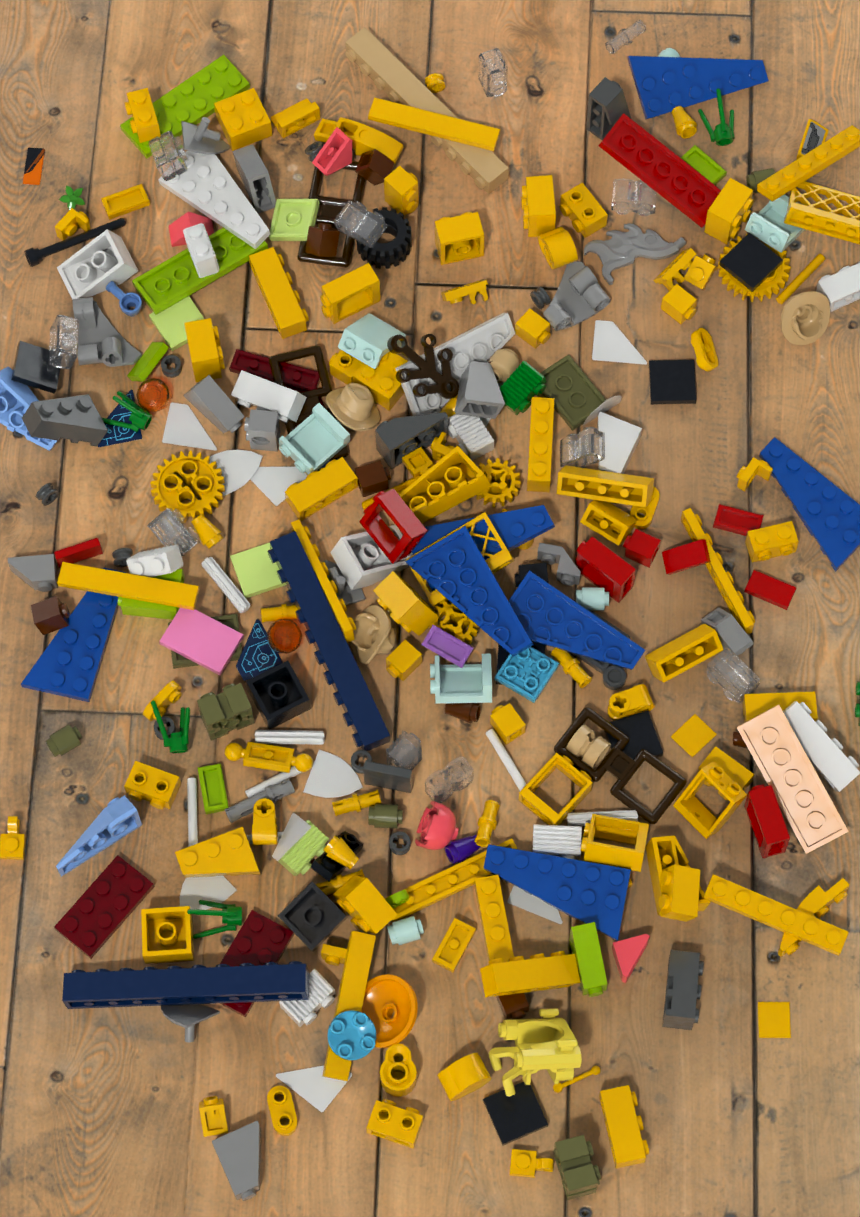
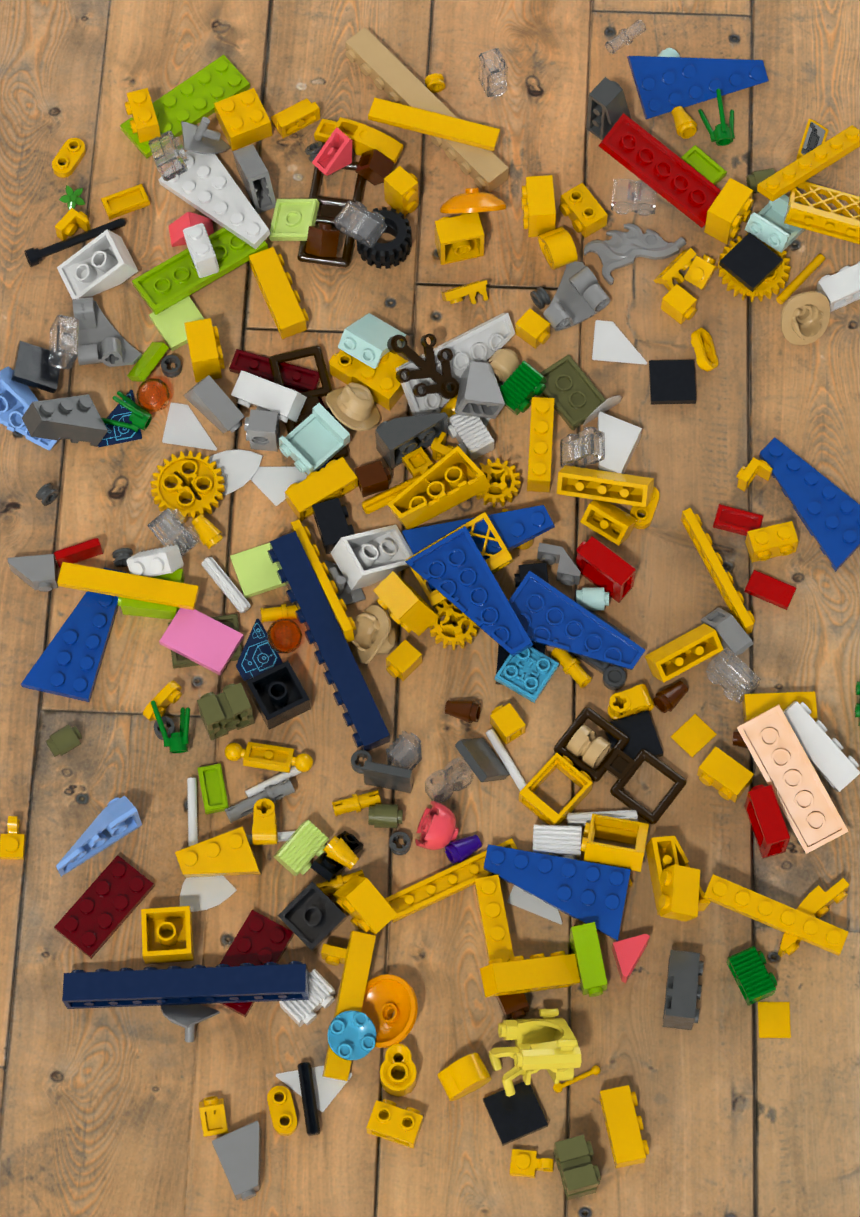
sticker [23,148,45,185] -> none
reddish brown brick [31,596,70,635] -> none
medium blue bar [106,281,142,317] -> none
yellow brick [124,761,181,809] -> none
green plant [187,900,242,939] -> none
white axle [255,730,325,745] -> none
white sticker [272,813,311,861] -> none
white sticker [303,750,363,798] -> none
yellow window [320,263,381,324] -> none
red window [359,488,428,564] -> none
lime tile [385,890,410,908] -> none
light aqua brick [387,916,424,945] -> none
medium lavender tile [421,625,474,668] -> none
light aqua panel [430,653,492,704] -> none
yellow plate [432,918,476,973] -> none
yellow pin [475,800,500,847] -> none
red brick [623,529,661,568] -> none
red tile [662,539,711,575] -> none
yellow window [673,761,747,839] -> none
none -> yellow plate [52,138,86,178]
none -> black axle [297,1062,320,1136]
none -> black brick [312,498,355,554]
none -> light orange dish [440,188,506,213]
none -> dark grey tile [455,738,510,782]
none -> reddish brown cone [653,681,688,713]
none -> green brick [726,946,777,1006]

